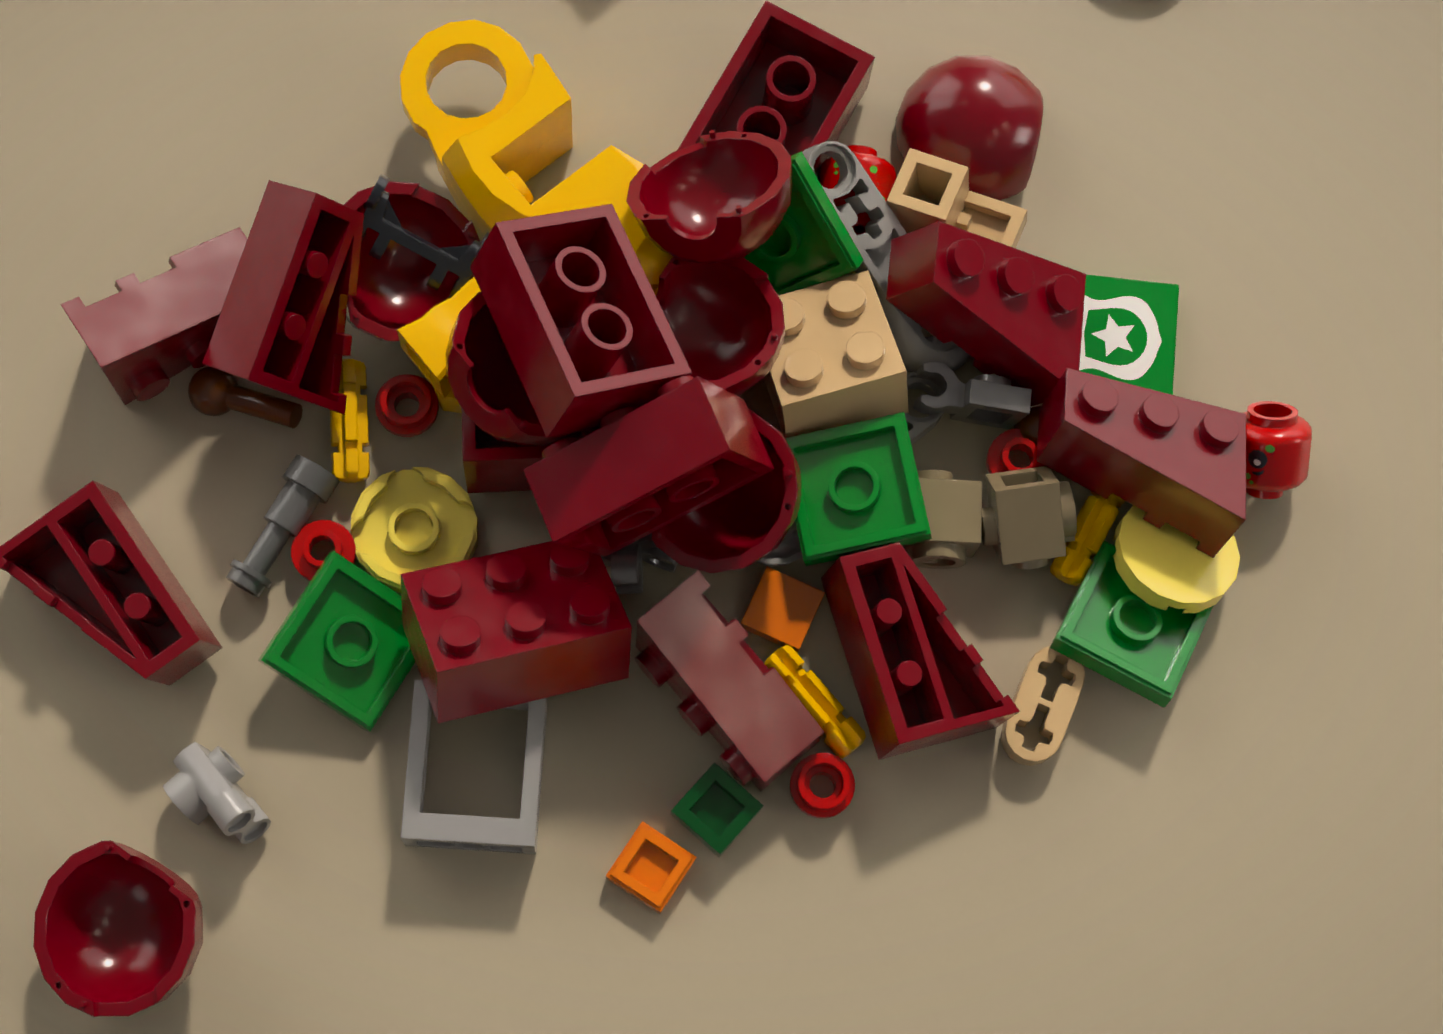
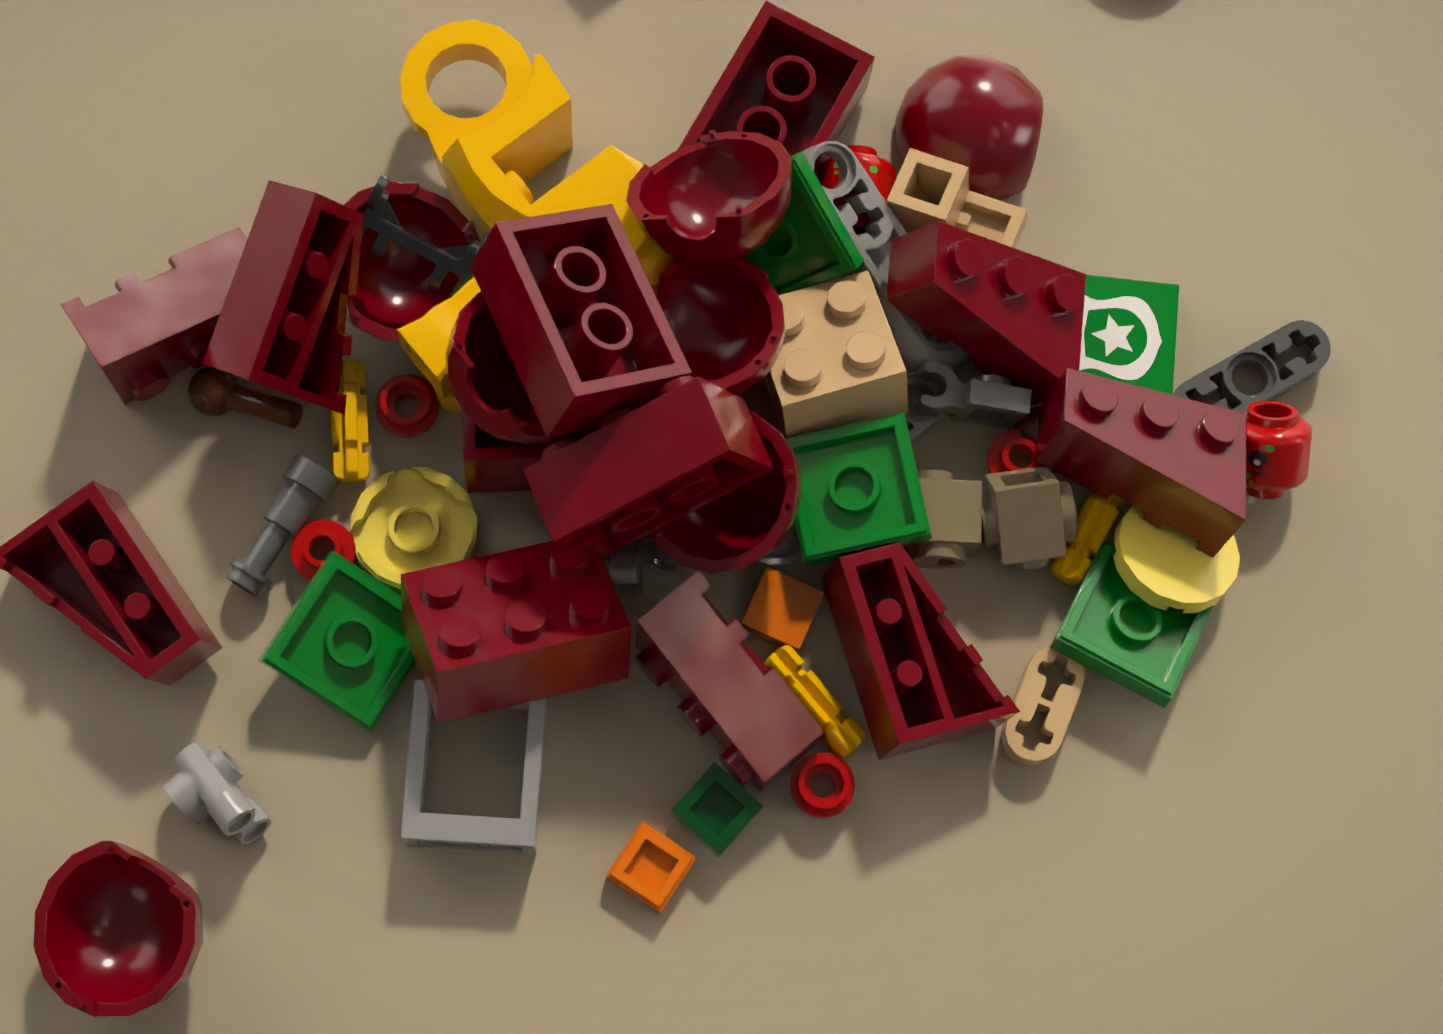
none -> dark grey beam [1173,320,1331,413]

